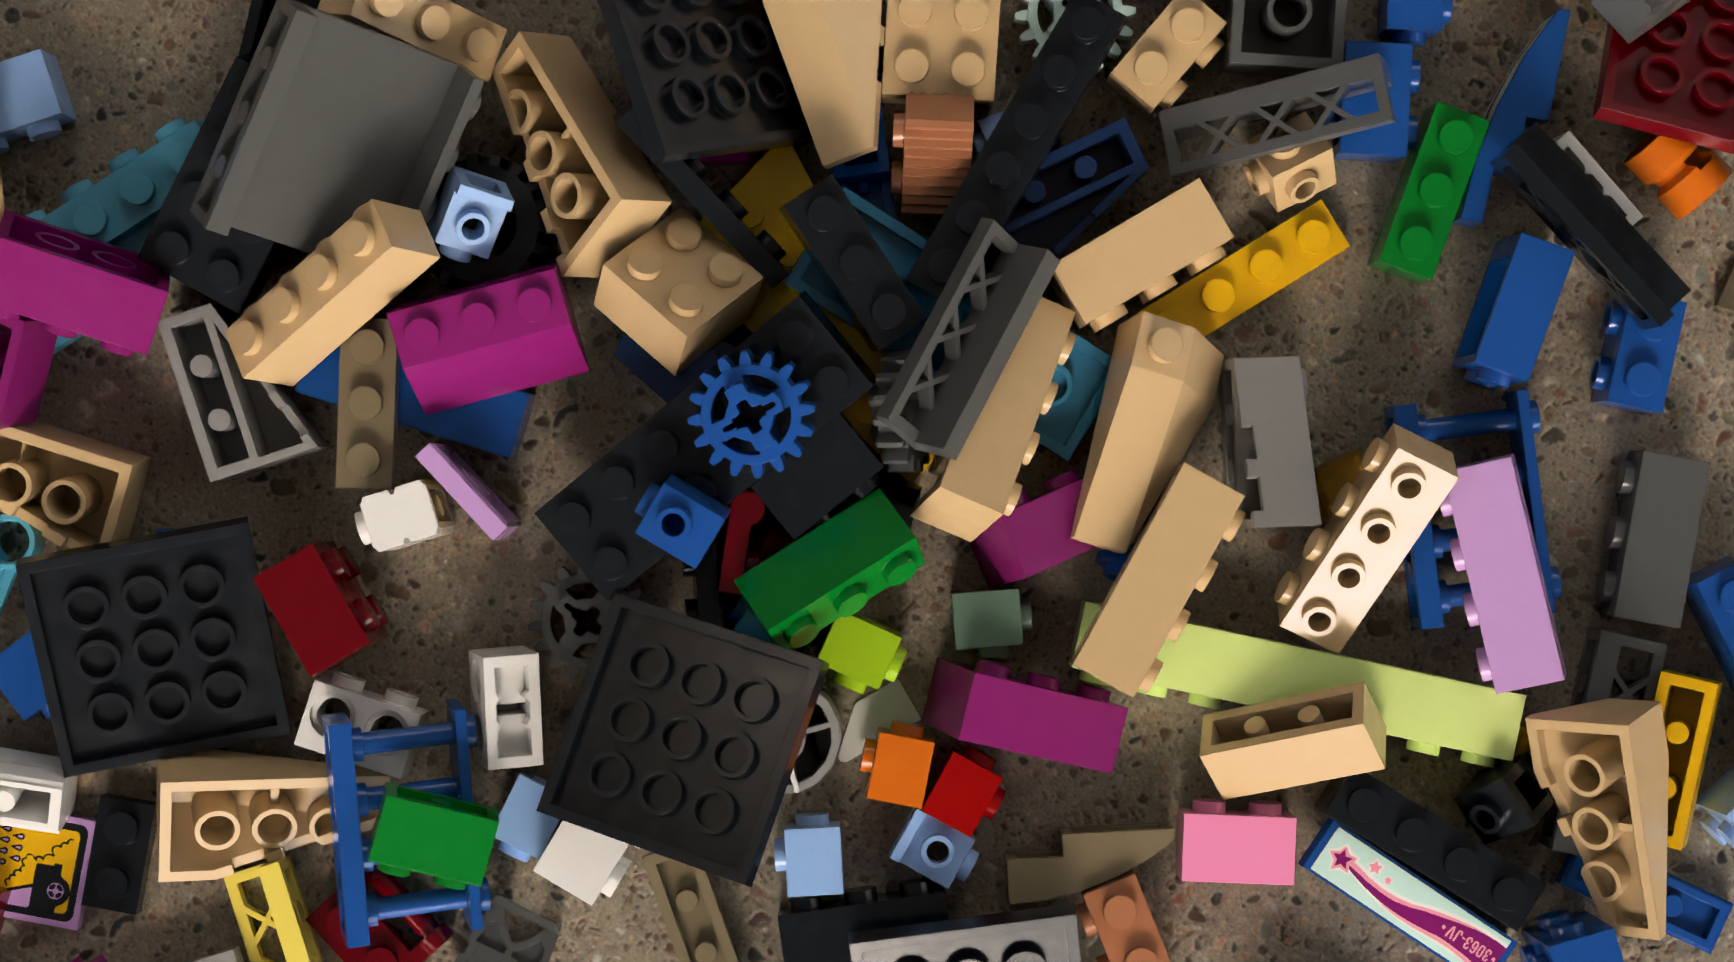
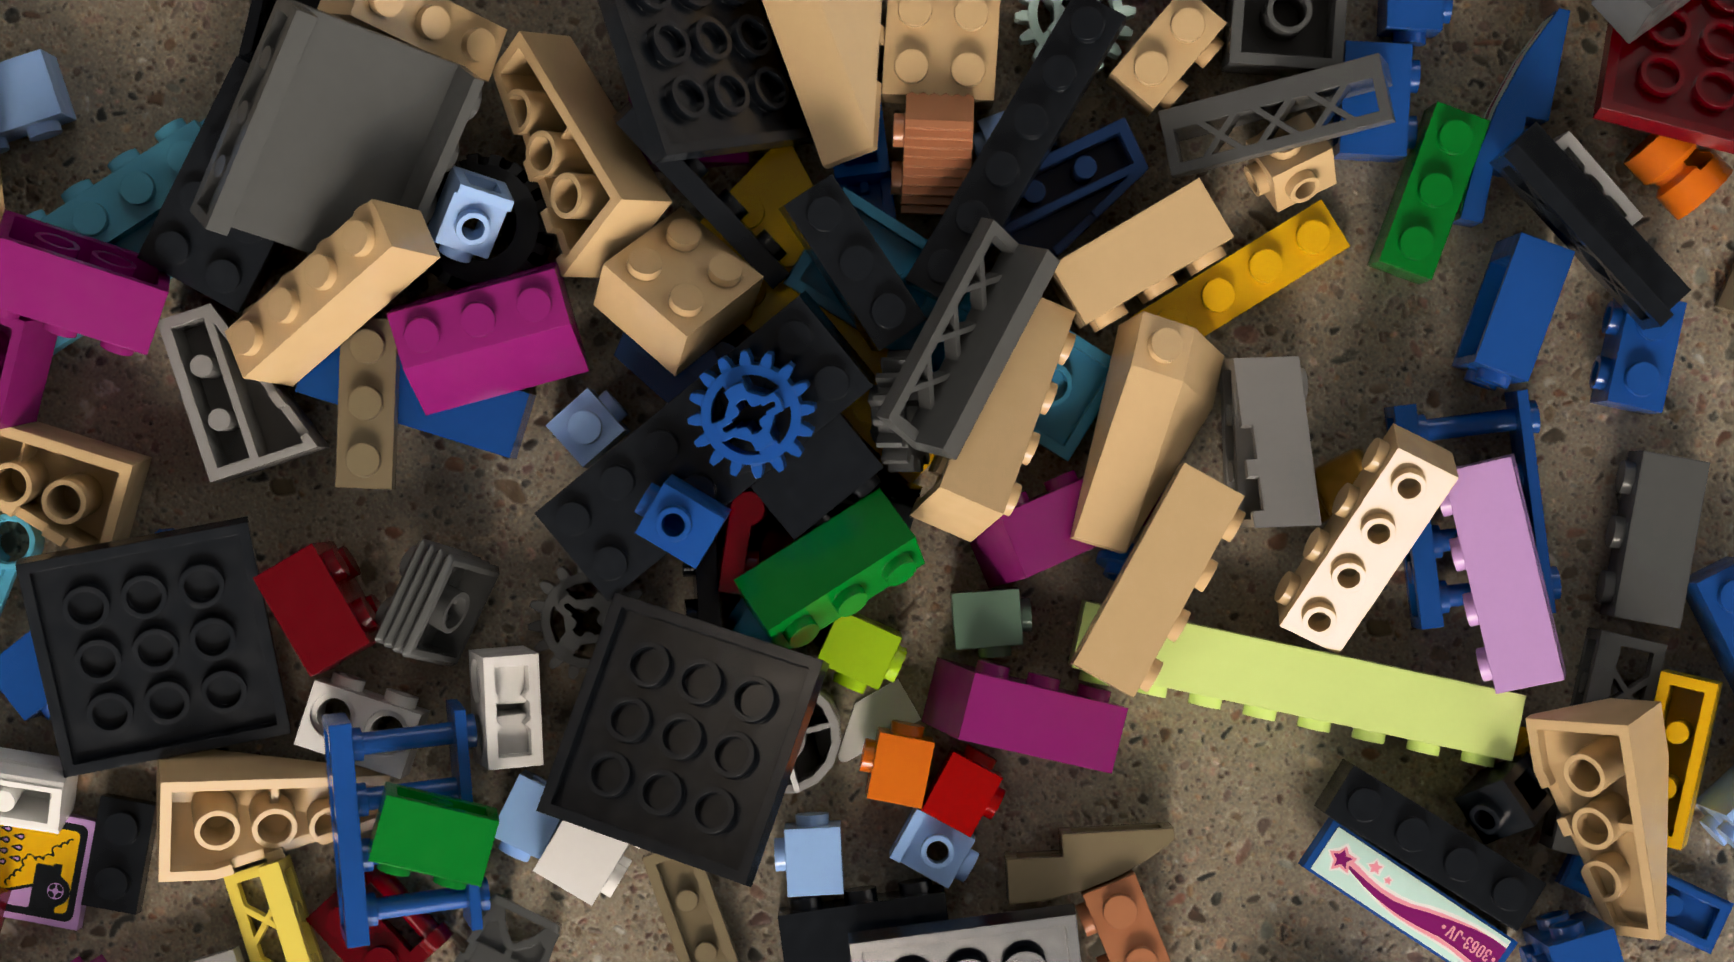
white brick [354,480,455,552] -> none
lavender tile [415,443,522,541] -> none
bright pink brick [1176,798,1297,885] -> none
tan brick [1199,682,1386,800] -> none
none -> dark grey brick [374,539,500,667]
none -> light blue brick [545,388,630,468]

